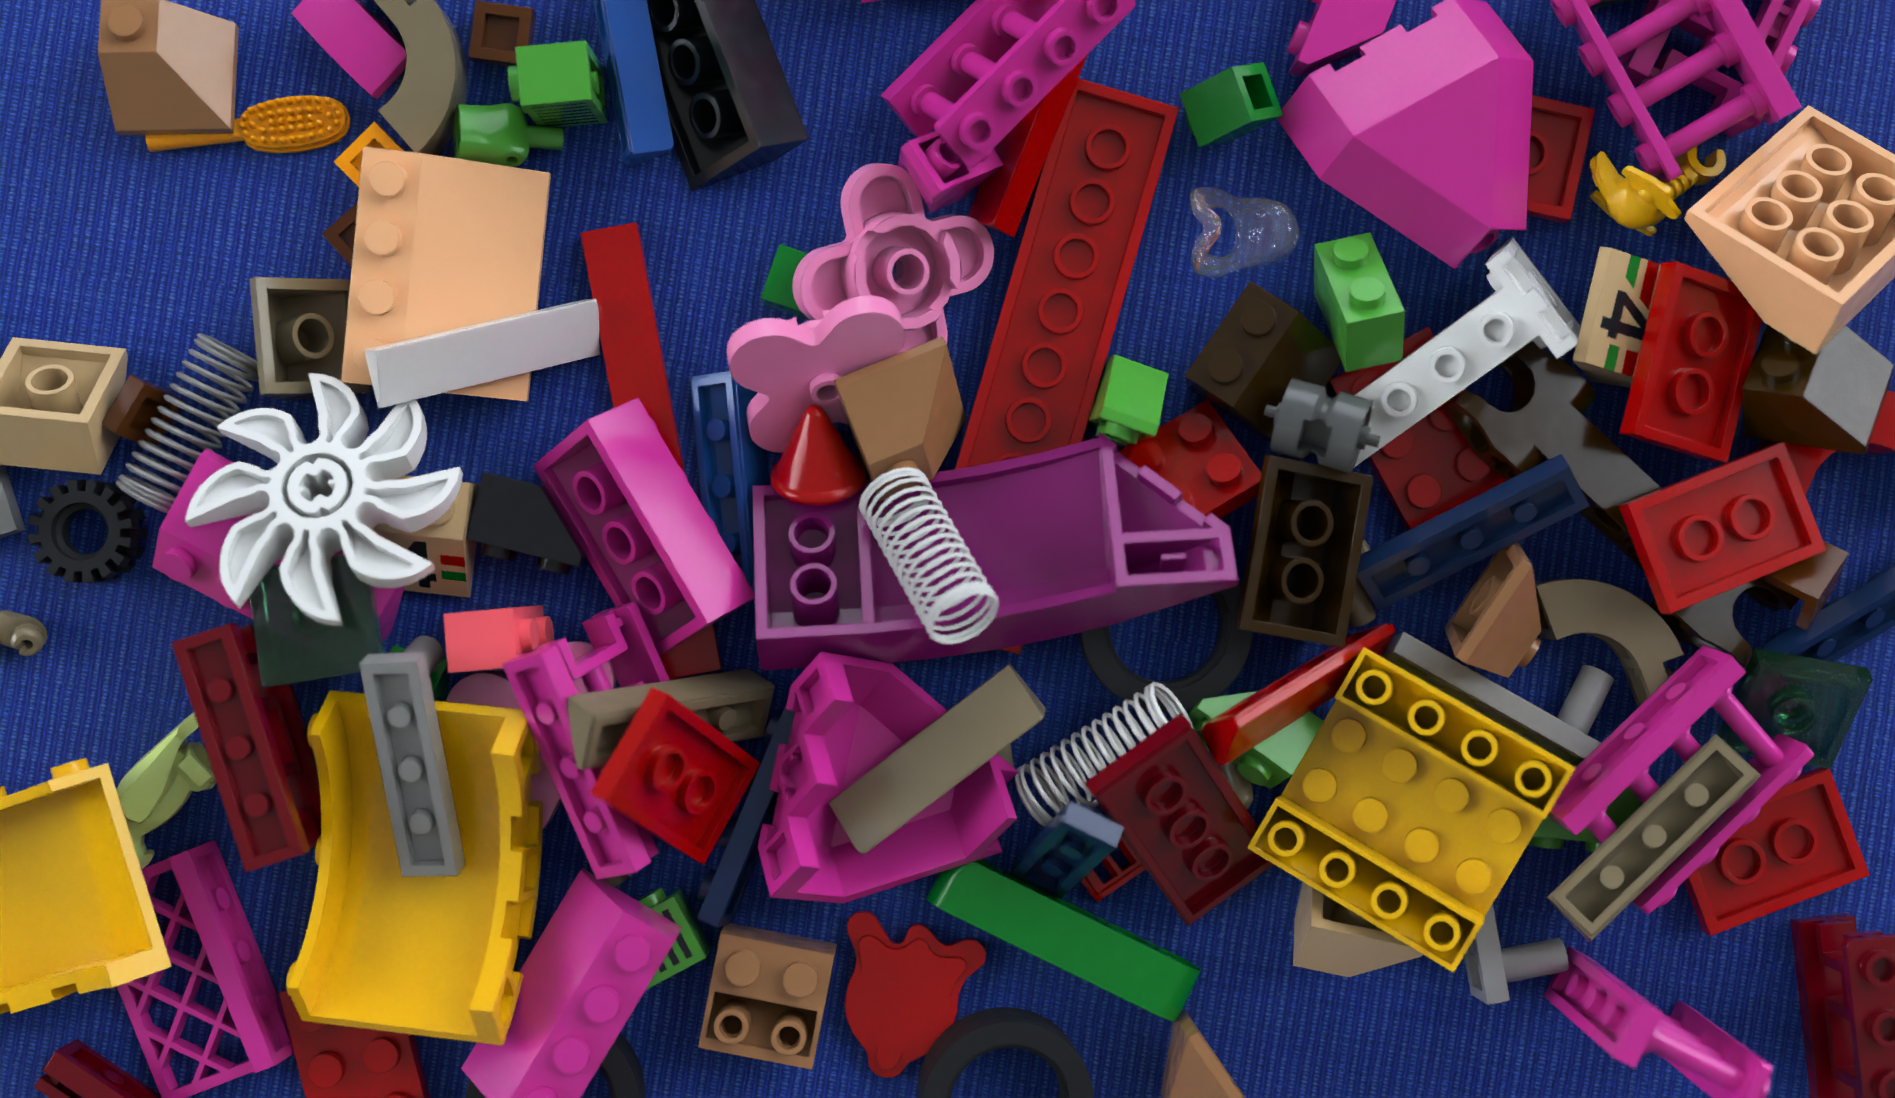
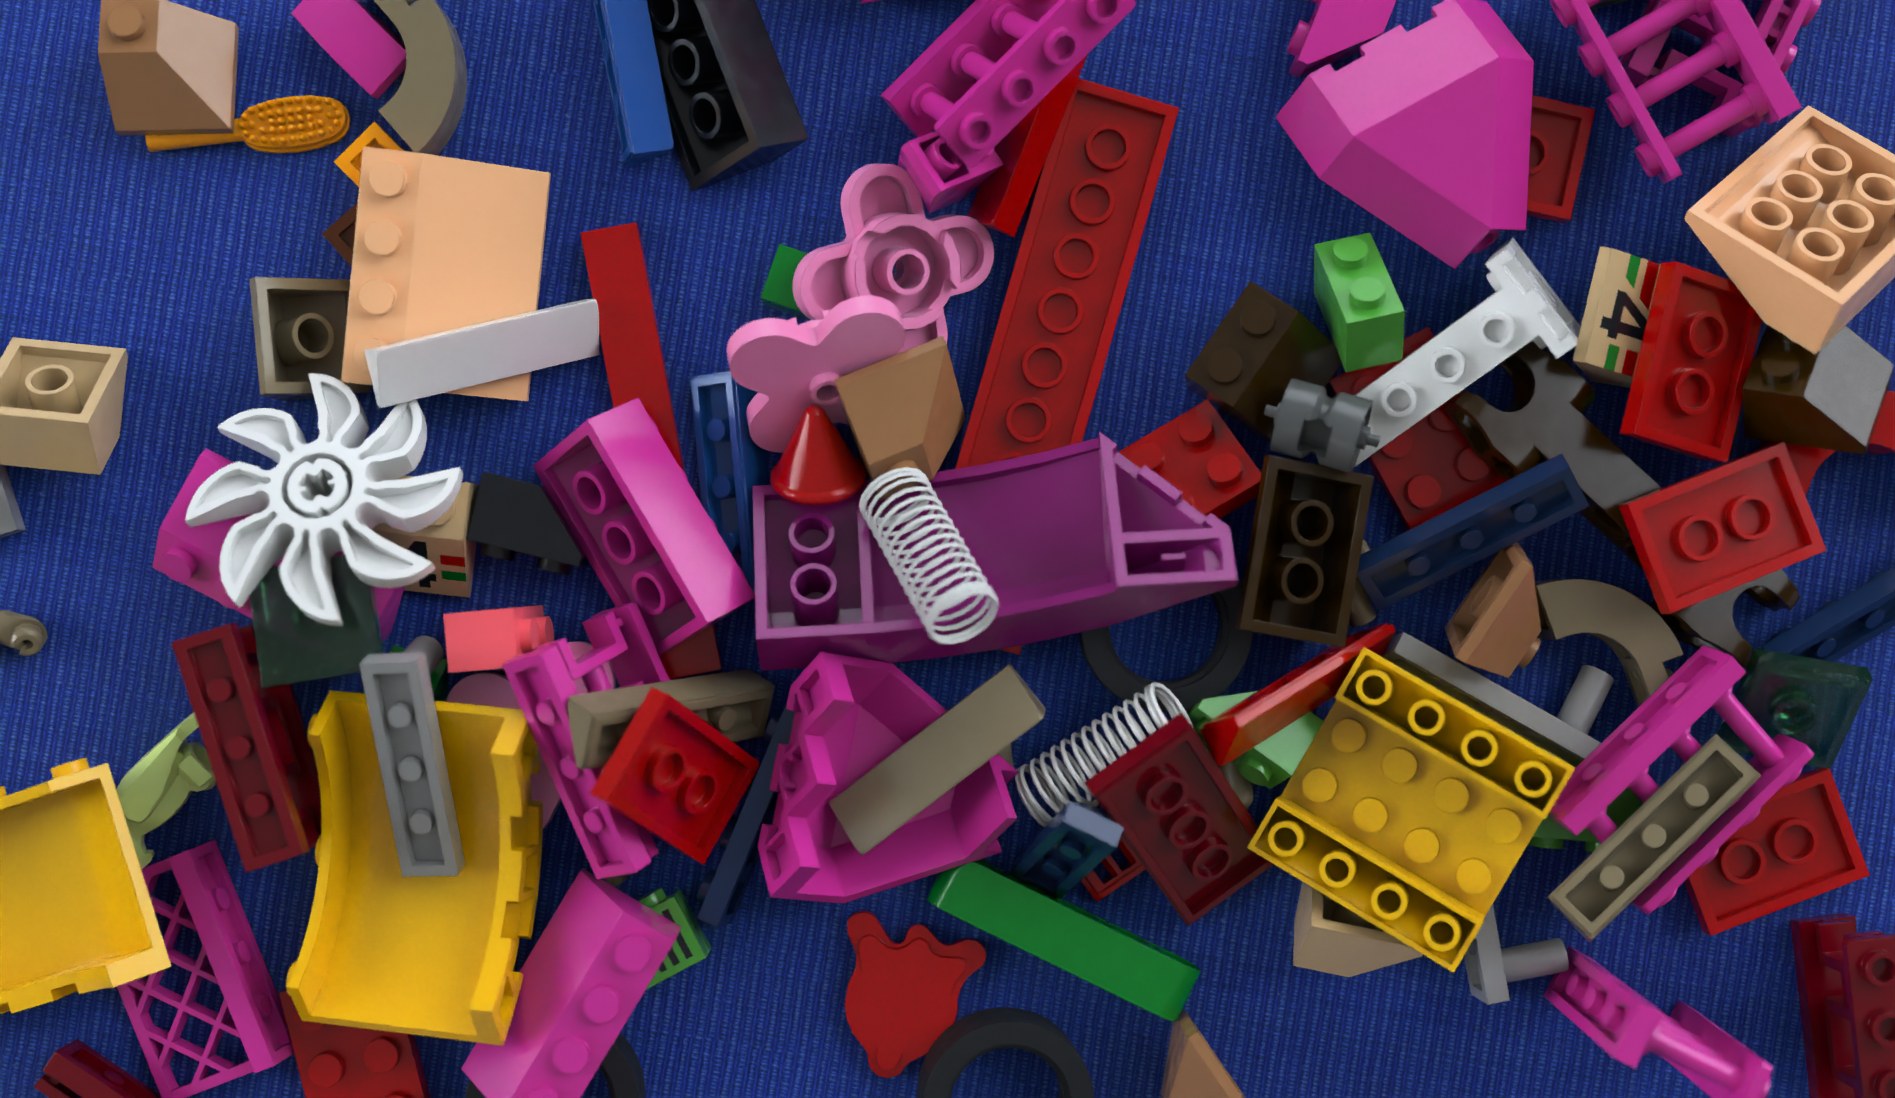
black tyre [28,480,148,583] -> none
reddish brown plate [102,374,184,446] -> none
light grey piece [116,333,259,514] -> none
bright green piece [453,103,564,167] -> none
reddish brown plate [468,0,536,67] -> none
bright green brick [508,40,608,128] -> none
medium nougat slope [698,923,837,1070] -> none
bright green slope [1088,354,1169,447] -> none
green brick [1180,62,1283,147] -> none
clear piece [1190,187,1299,278] -> none
yellow piece [1589,146,1726,236] -> none
reddish brown panel [1763,541,1849,631] -> none

